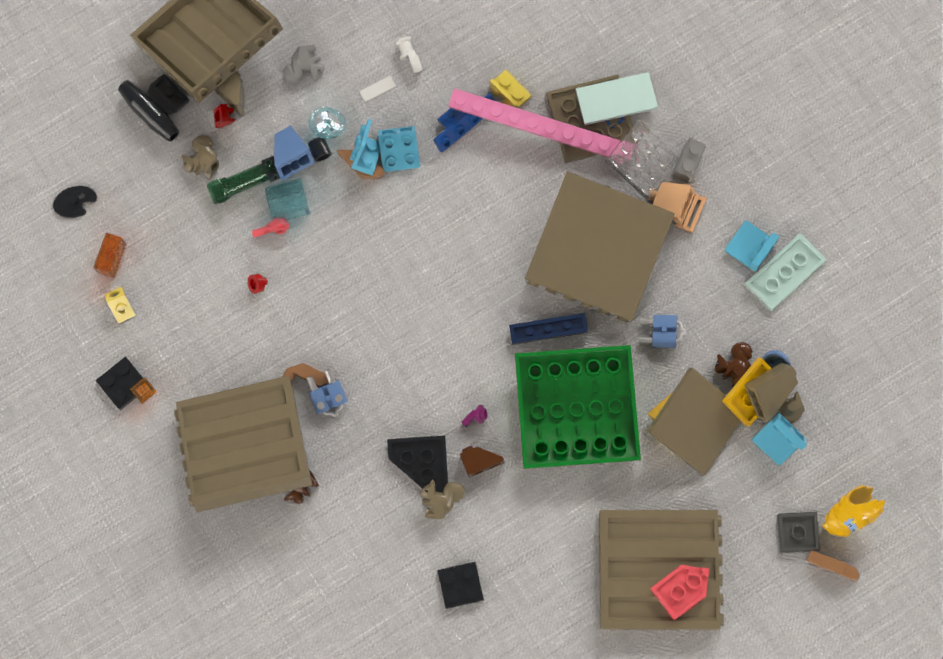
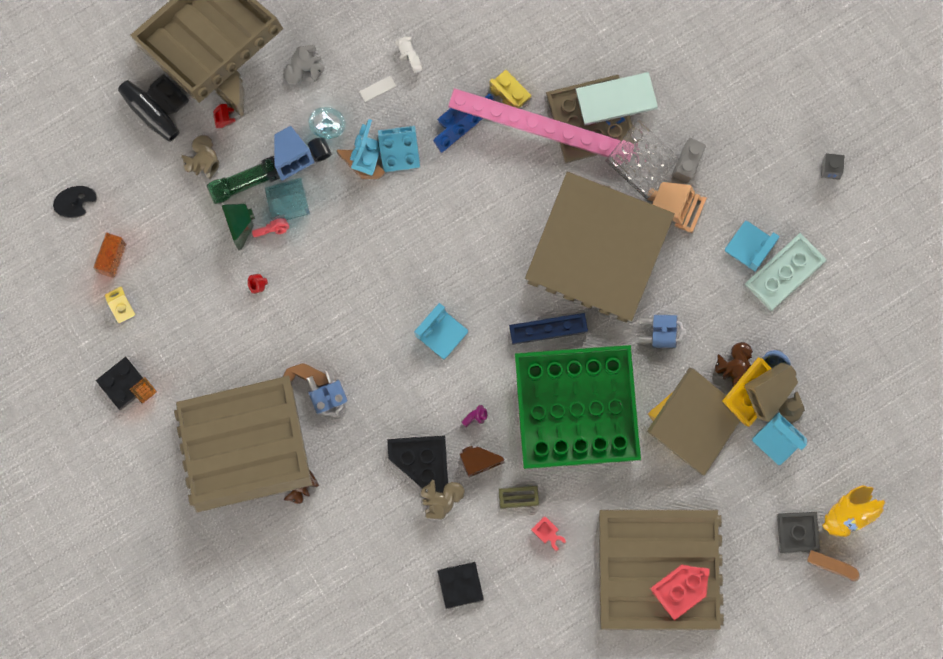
none -> dark green slope [222,203,255,250]
none -> medium azure bracket [414,303,468,360]
none -> olive tile [499,486,539,509]
none -> coral plate [531,516,566,551]
none -> dark grey brick [821,153,845,180]

